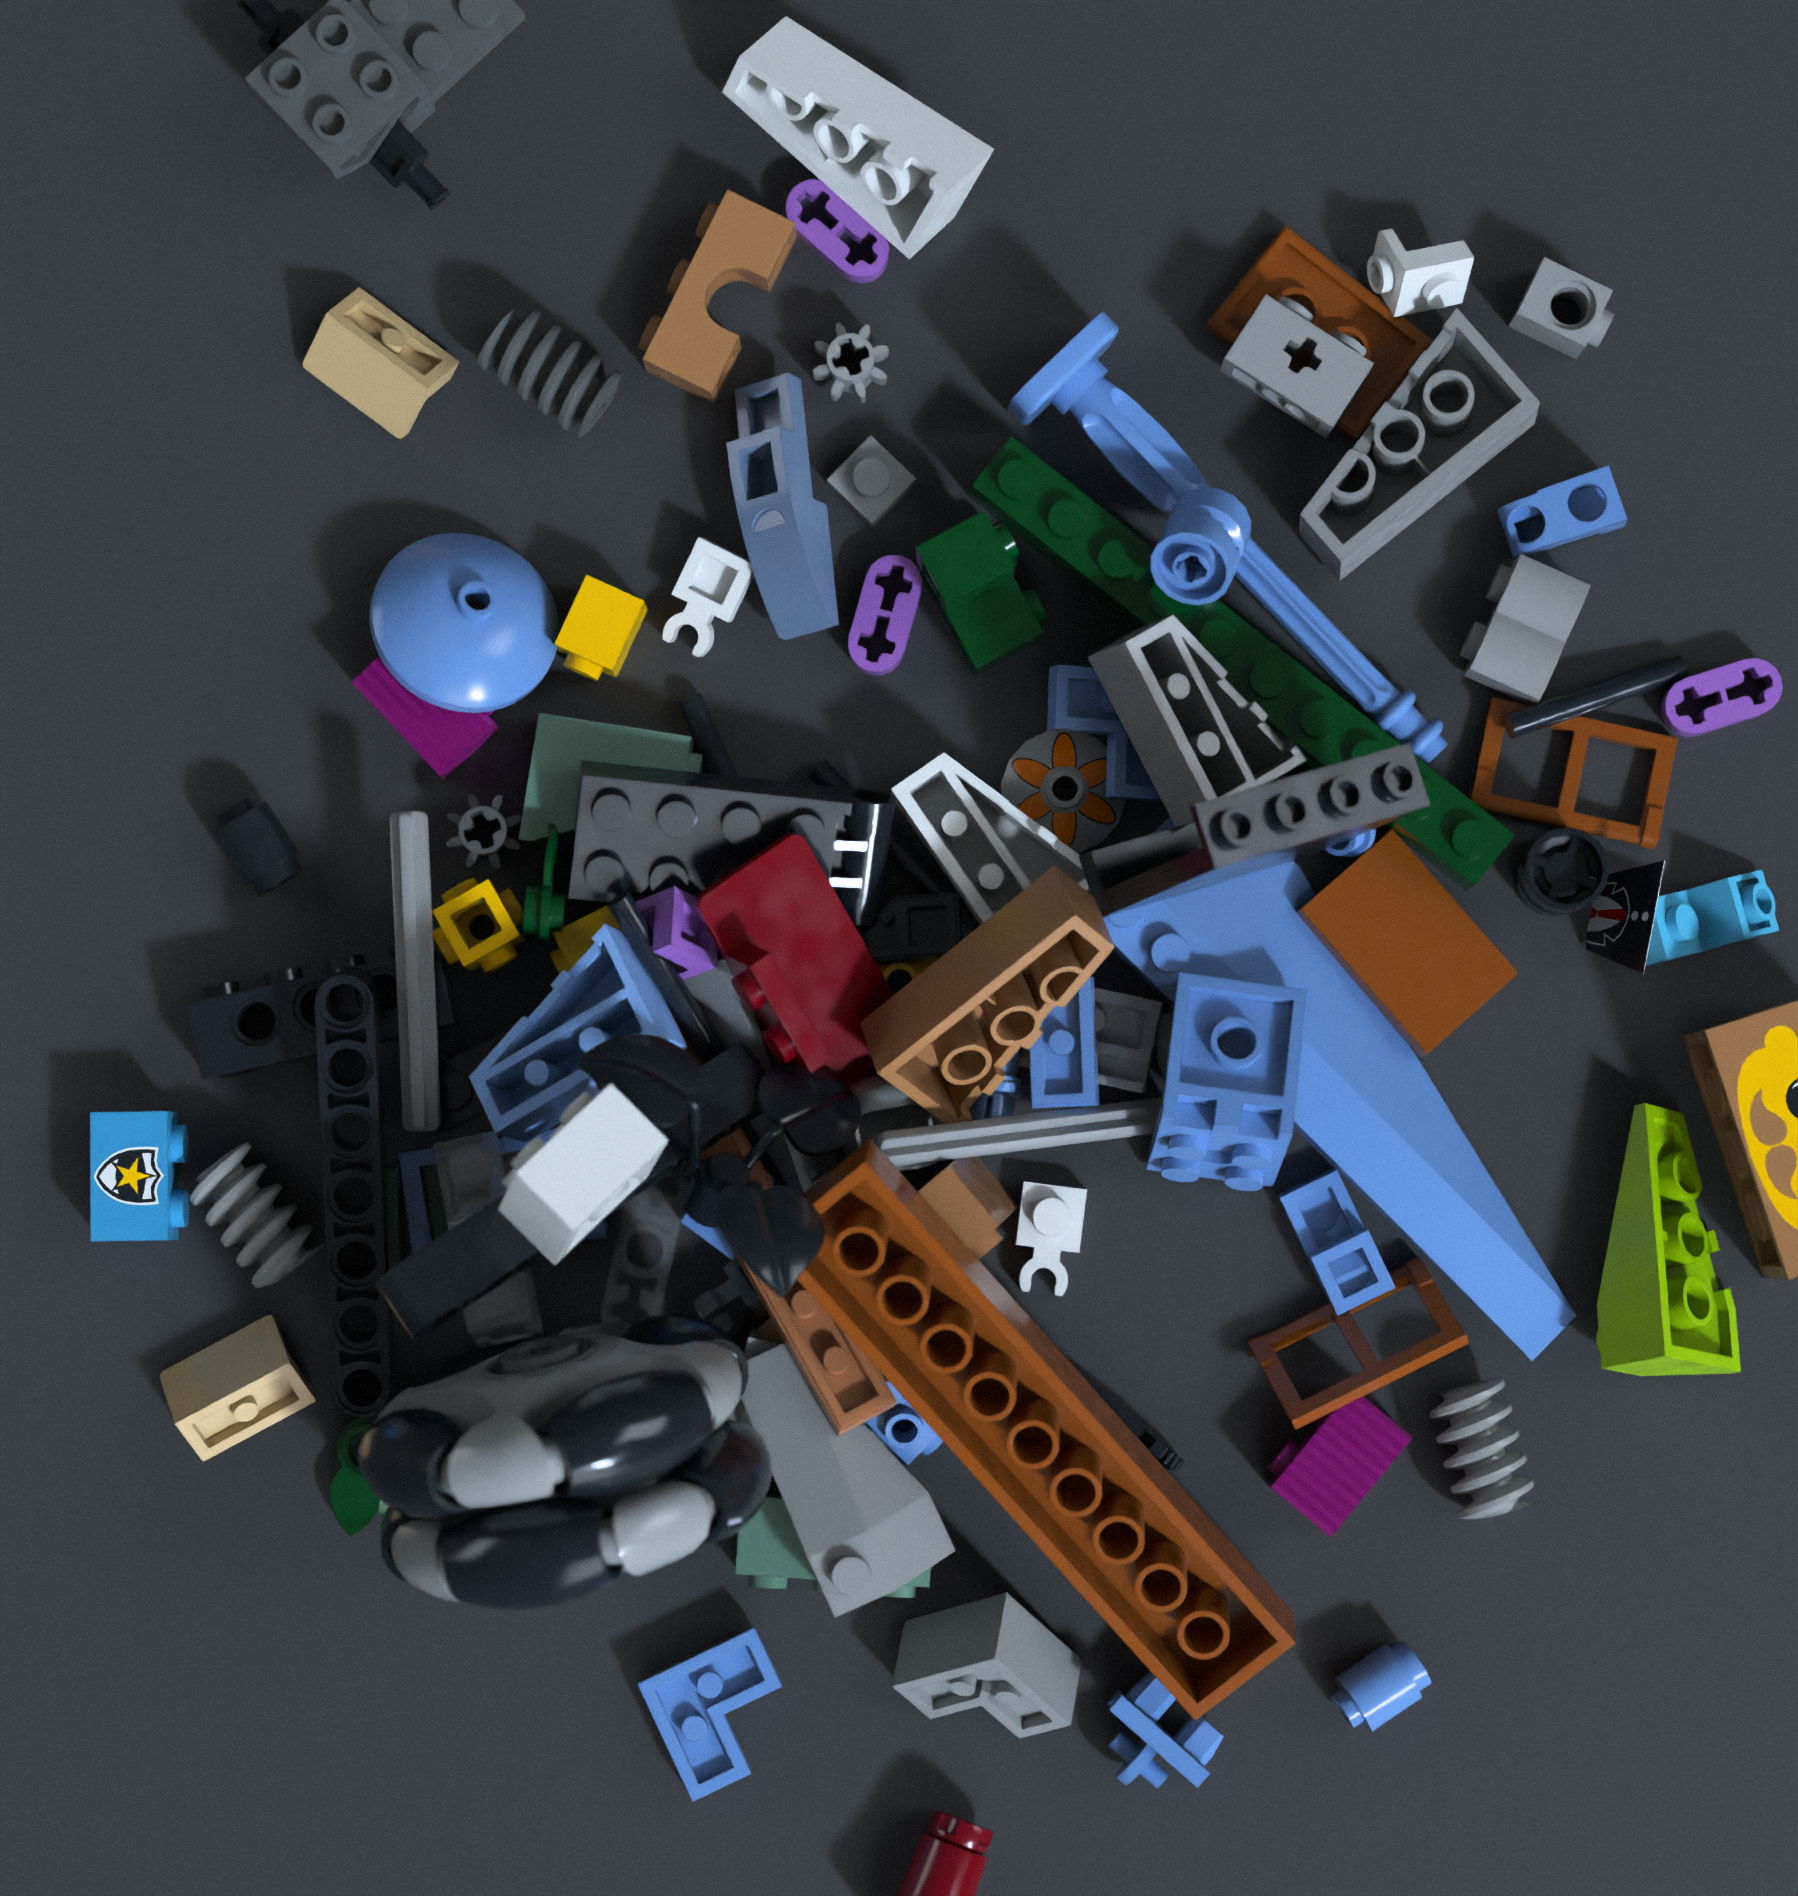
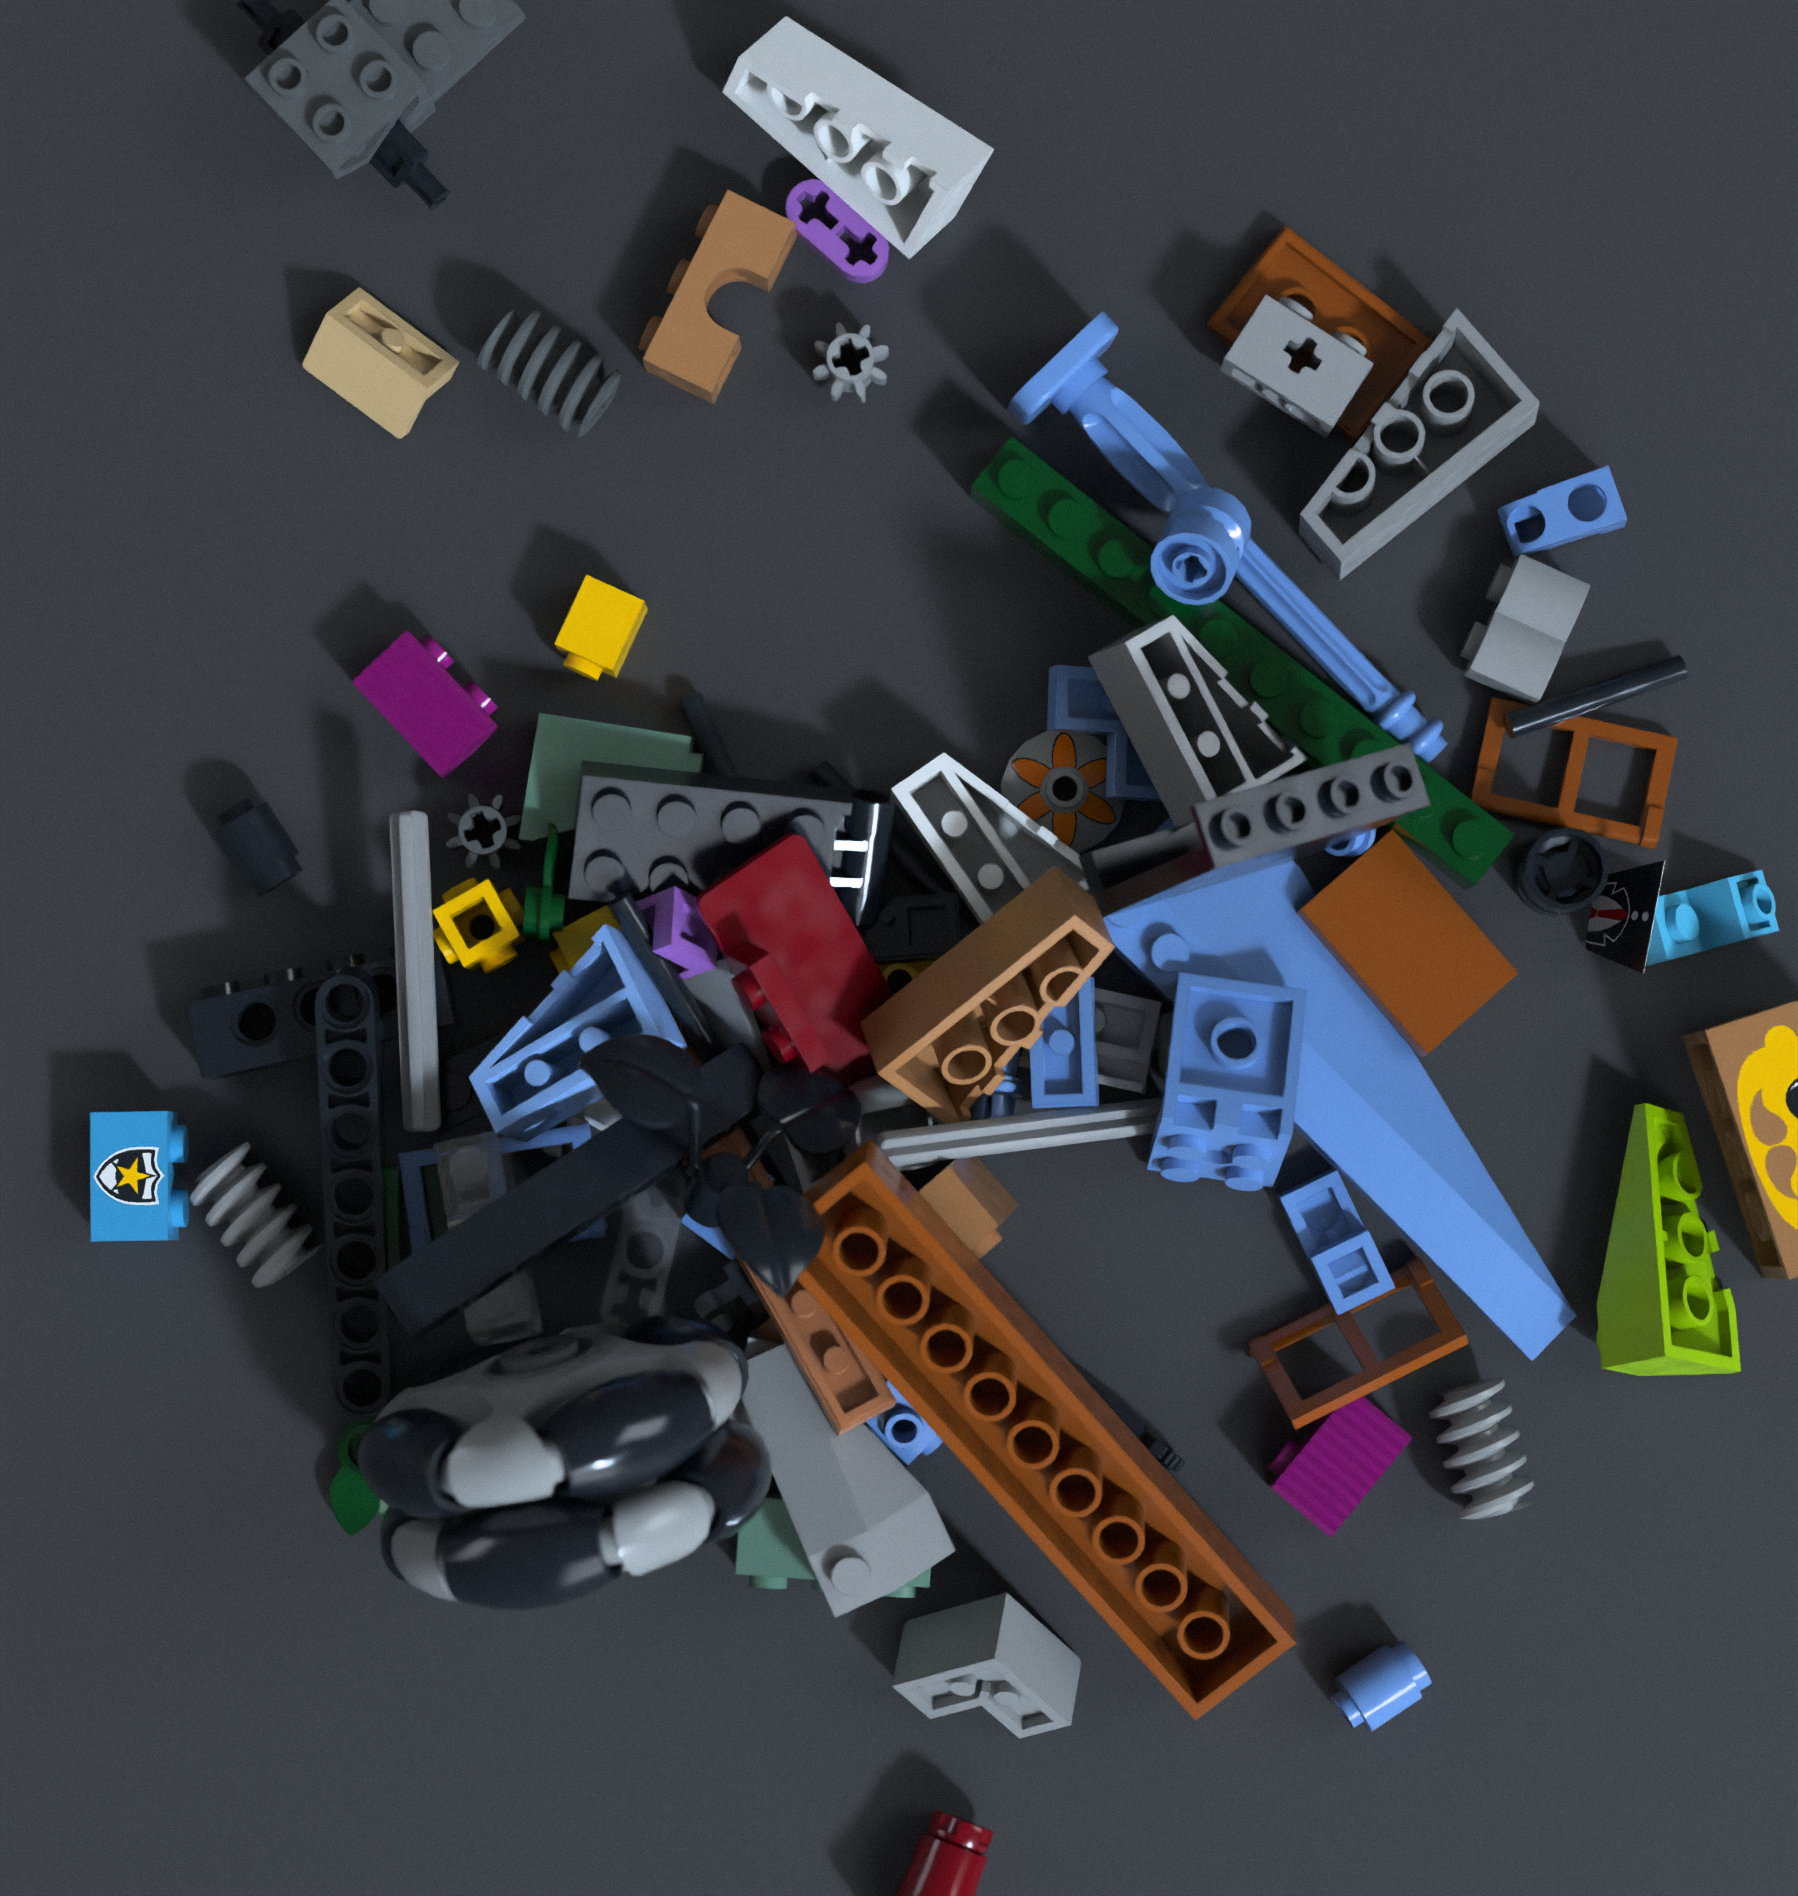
tan panel [160,1315,316,1462] -> none
medium blue dish [369,533,560,713] -> none
white brick [498,1083,669,1266] -> none
medium blue plate [638,1626,783,1802] -> none
white plate [662,537,754,657] -> none
sand blue slope [726,373,839,640] -> none
light grey plate [827,435,916,527] -> none
medium lavender beam [848,555,922,676] -> none
dark green brick [915,511,1048,677] -> none
white plate [1015,1181,1087,1296] -> none
medium blue hips [1106,1672,1224,1789] -> none
white bracket [1367,228,1474,317] -> none
light grey brick [1508,257,1615,359] -> none
medium lavender beam [1660,658,1783,737] -> none

